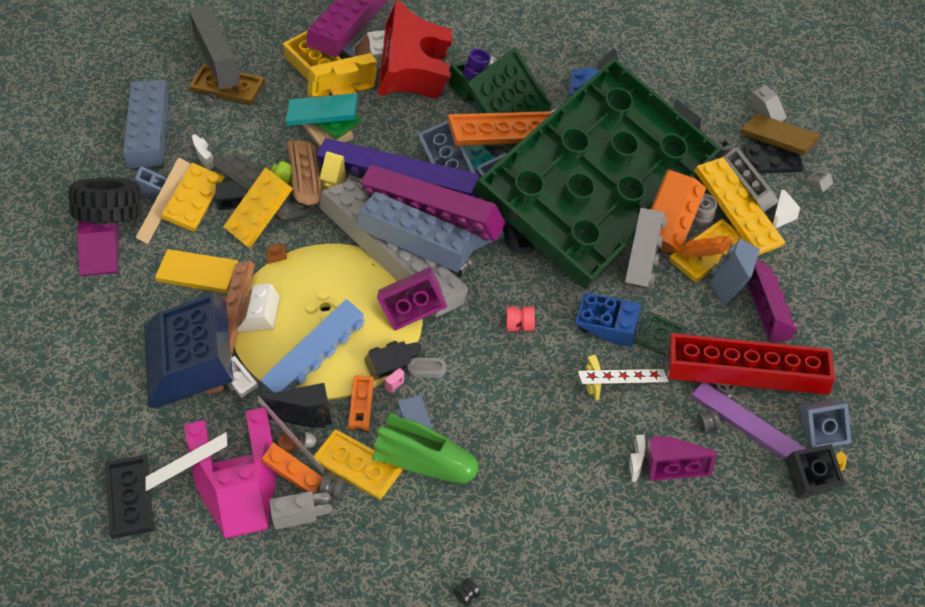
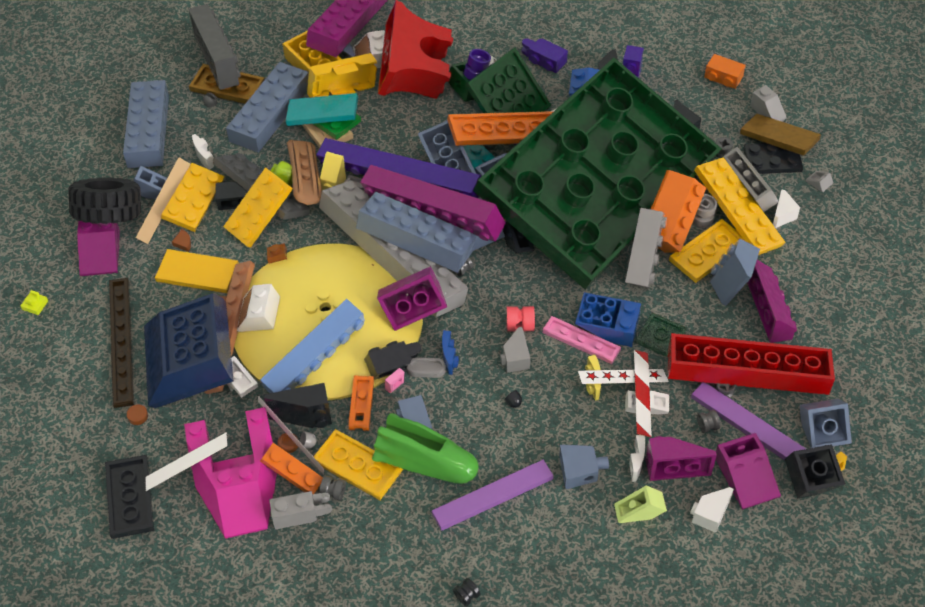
orange plate [680,236,733,258] -> none
none -> neon yellow tile [21,290,48,315]
none -> dark brown tile [109,278,134,408]
none -> dark orange tile [127,404,148,425]
none -> dark orange tile [172,229,191,252]
none -> sand blue brick [226,62,309,153]
none -> medium lavender tile [432,460,553,531]
none -> blue slope [442,330,459,375]
none -> light grey slope [500,327,531,373]
none -> black hinge [505,390,522,408]
none -> dark purple hinge [521,38,568,73]
none -> bright pink tile [542,316,621,364]
none -> sand blue torso [559,445,609,489]
none -> yellowish green slope [614,486,667,523]
none -> dark purple brick [623,45,644,78]
none -> white slope [625,390,669,414]
none -> sticker [634,350,652,437]
none -> white slope [690,487,734,533]
none -> orange brick [704,54,746,89]
none -> magenta slope [716,433,781,510]

